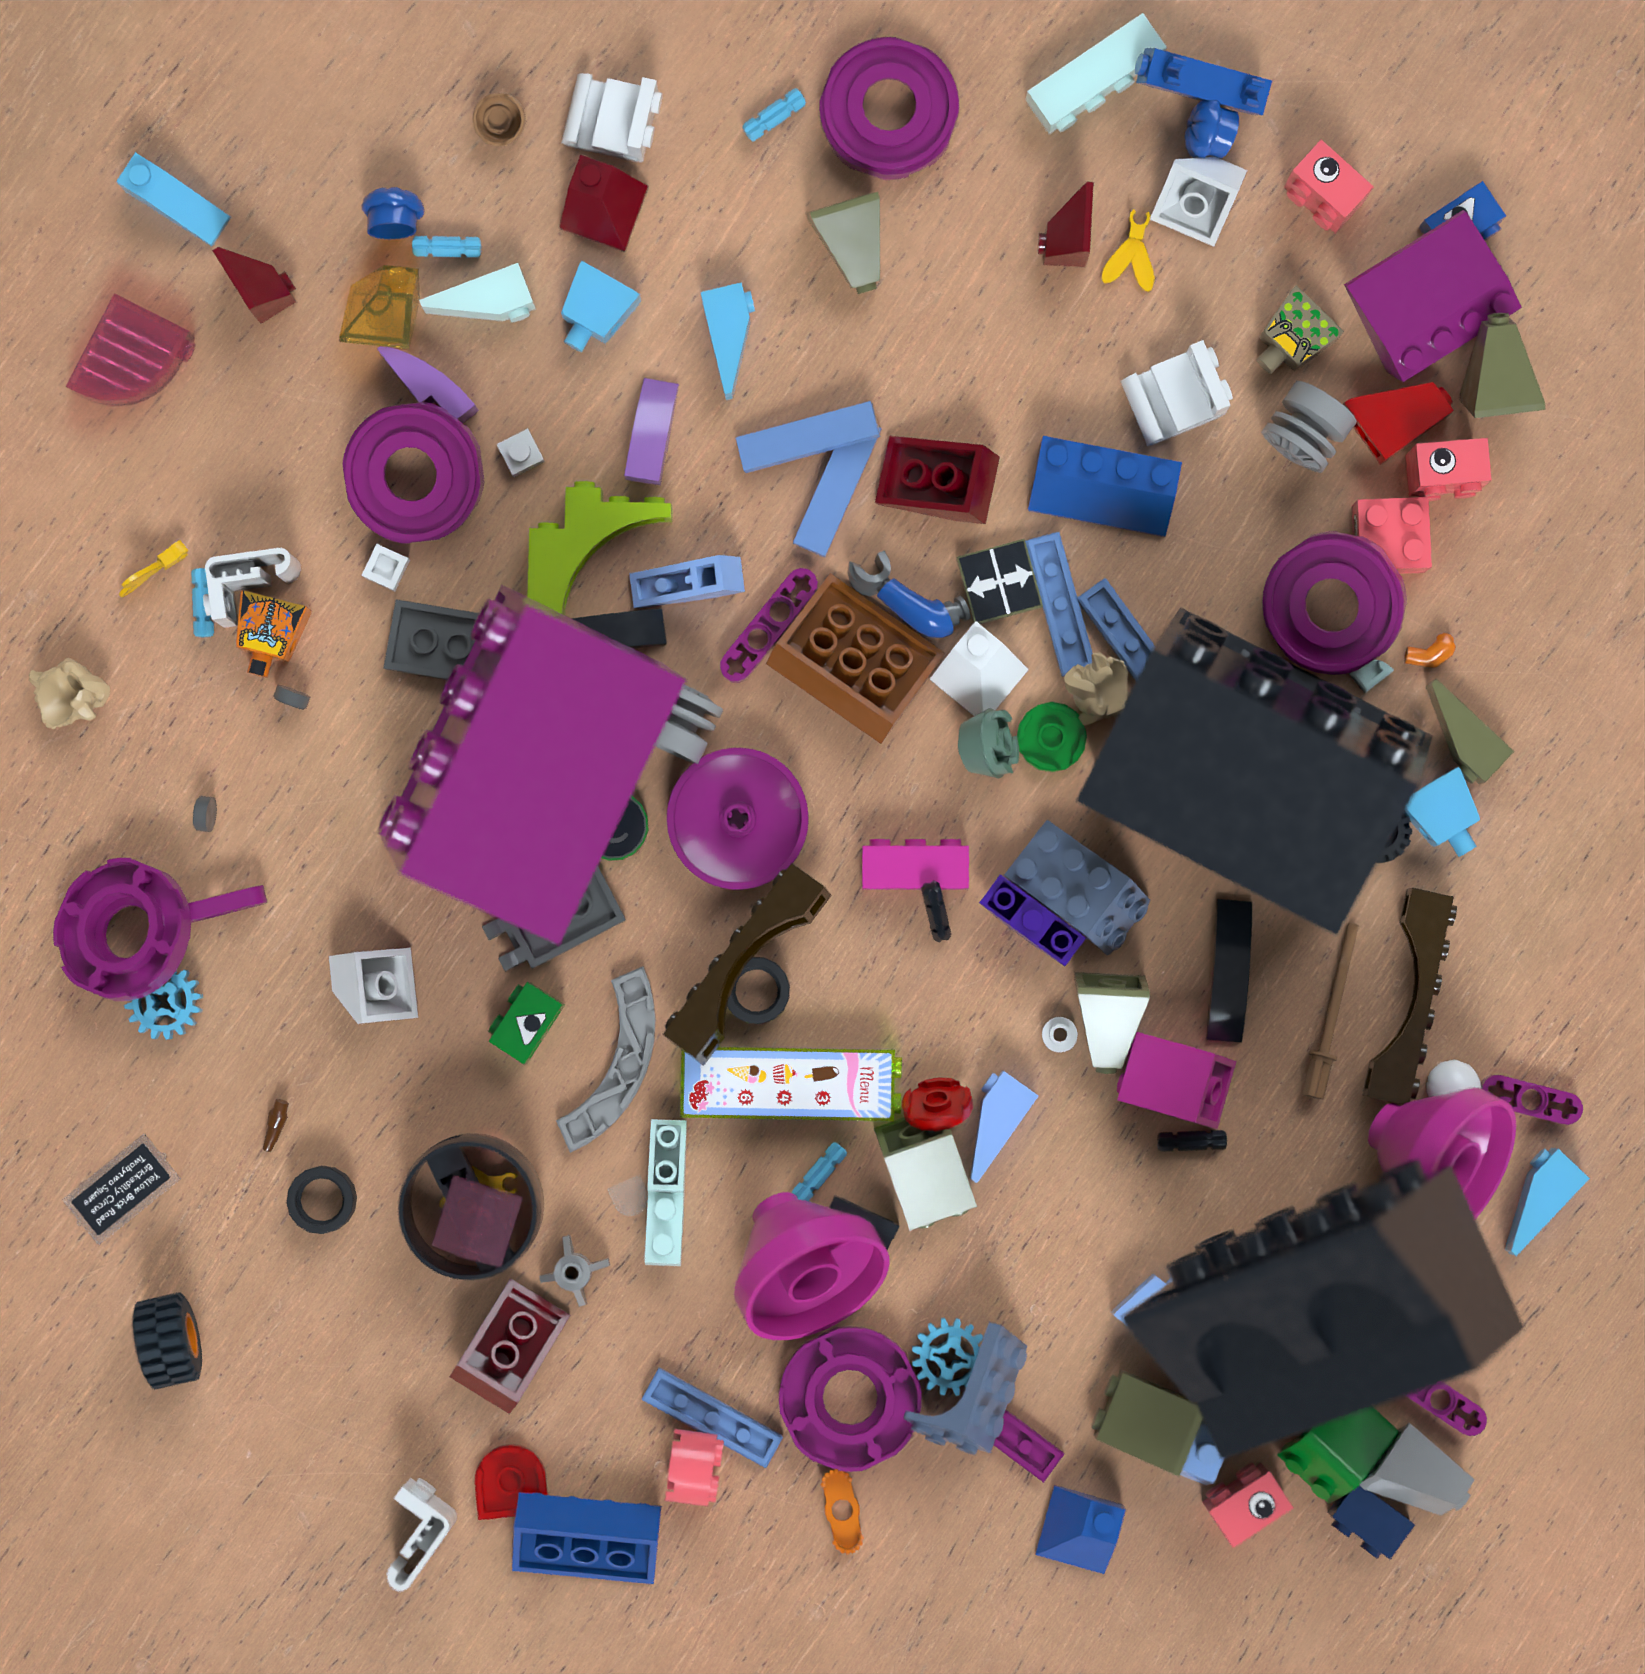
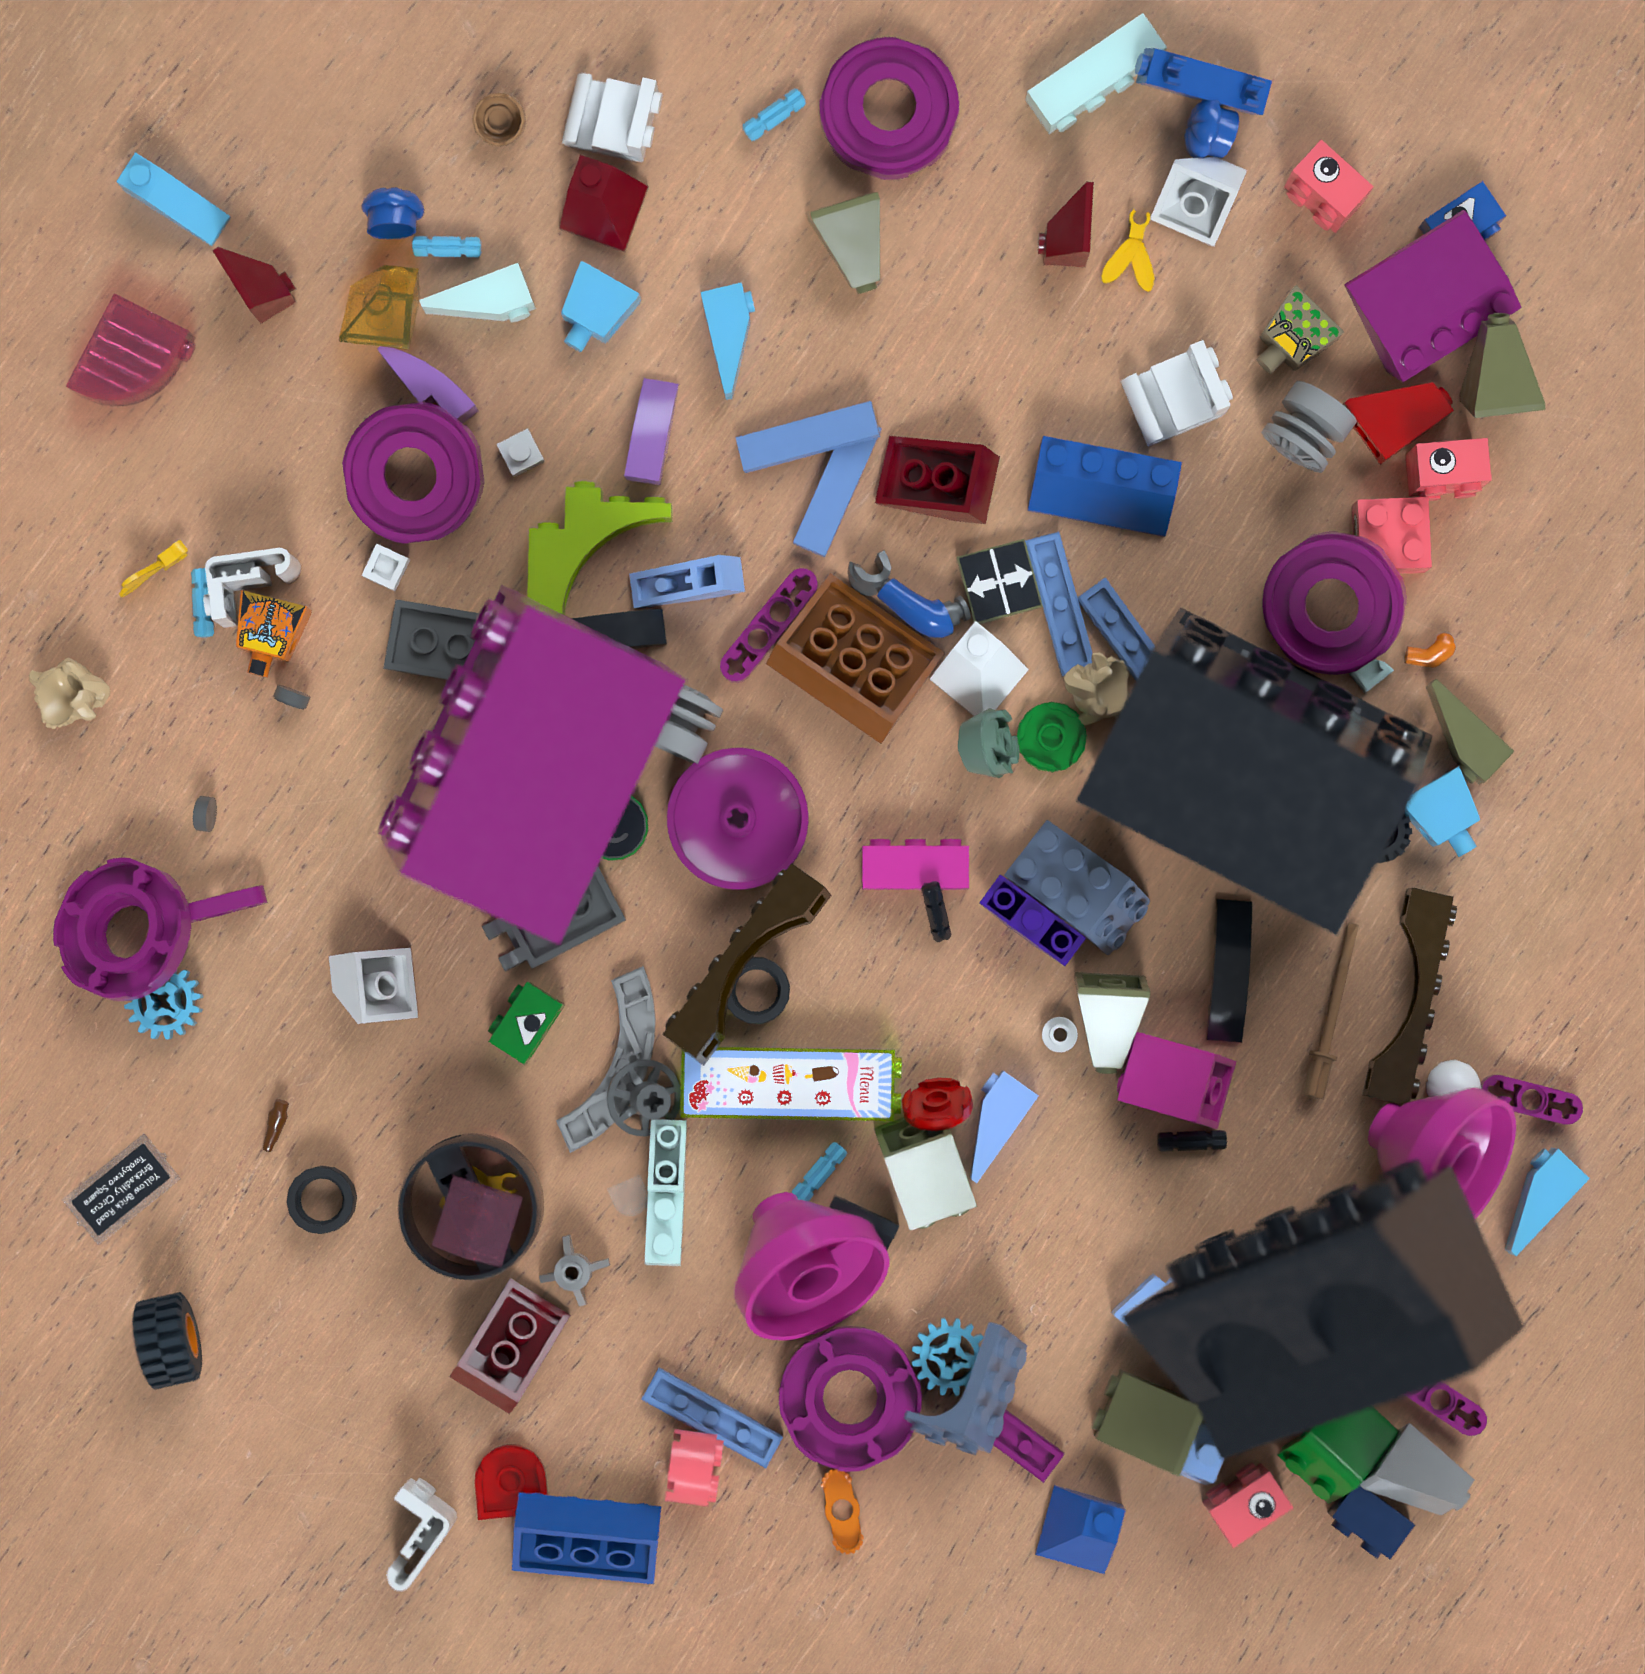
none -> dark grey wheel [607,1059,682,1137]

